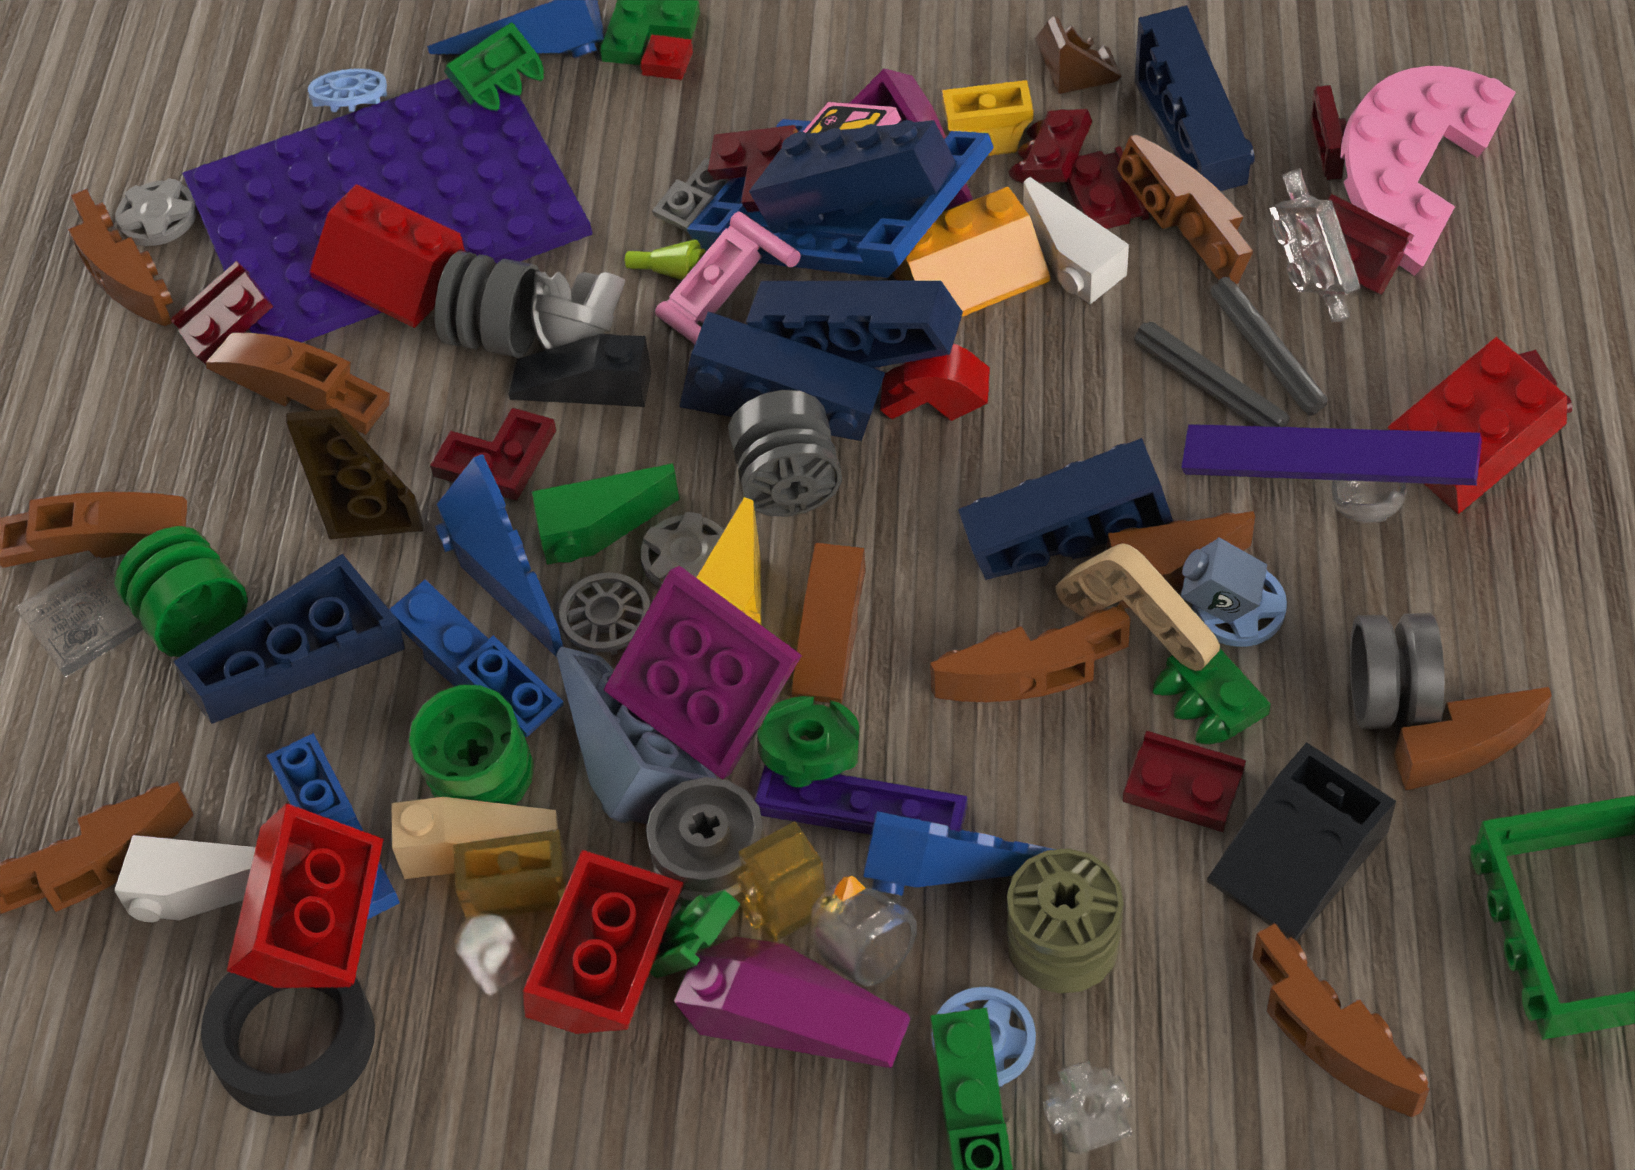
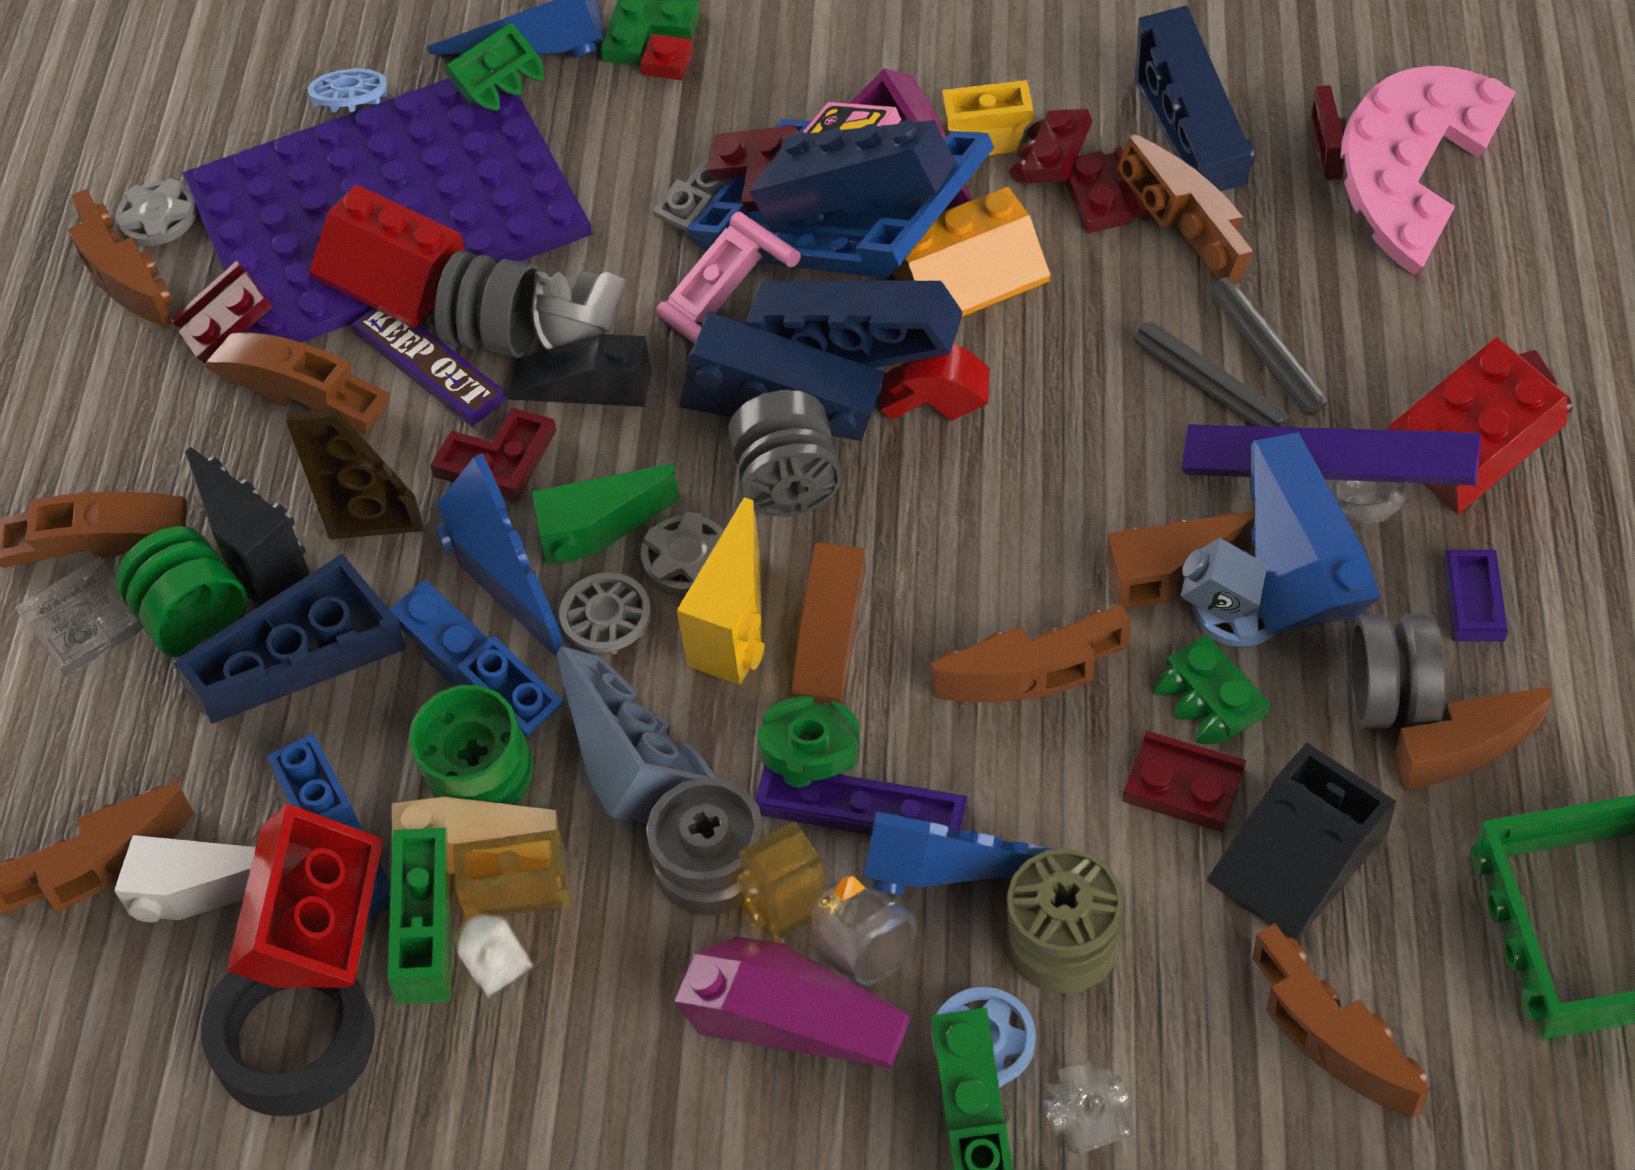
red slope [523,850,683,1034] -> none
magenta plate [603,565,802,779] -> none
lime cone [625,239,706,280] -> none
green plate [650,890,740,979] -> none
dark blue wedge [958,438,1173,580] -> none
white slope [1023,177,1129,304] -> none
reddish brown slope [1035,16,1122,94] -> none
tan beam [1056,543,1220,670] -> none
clear plate [1270,169,1361,322] -> none
dark red plate [1300,194,1415,295] -> none
none -> black slope [185,447,310,606]
none -> tile [352,308,506,427]
none -> green slope [388,827,452,1005]
none -> blue wedge [1251,432,1381,636]
none -> dark purple tile [1443,550,1508,642]

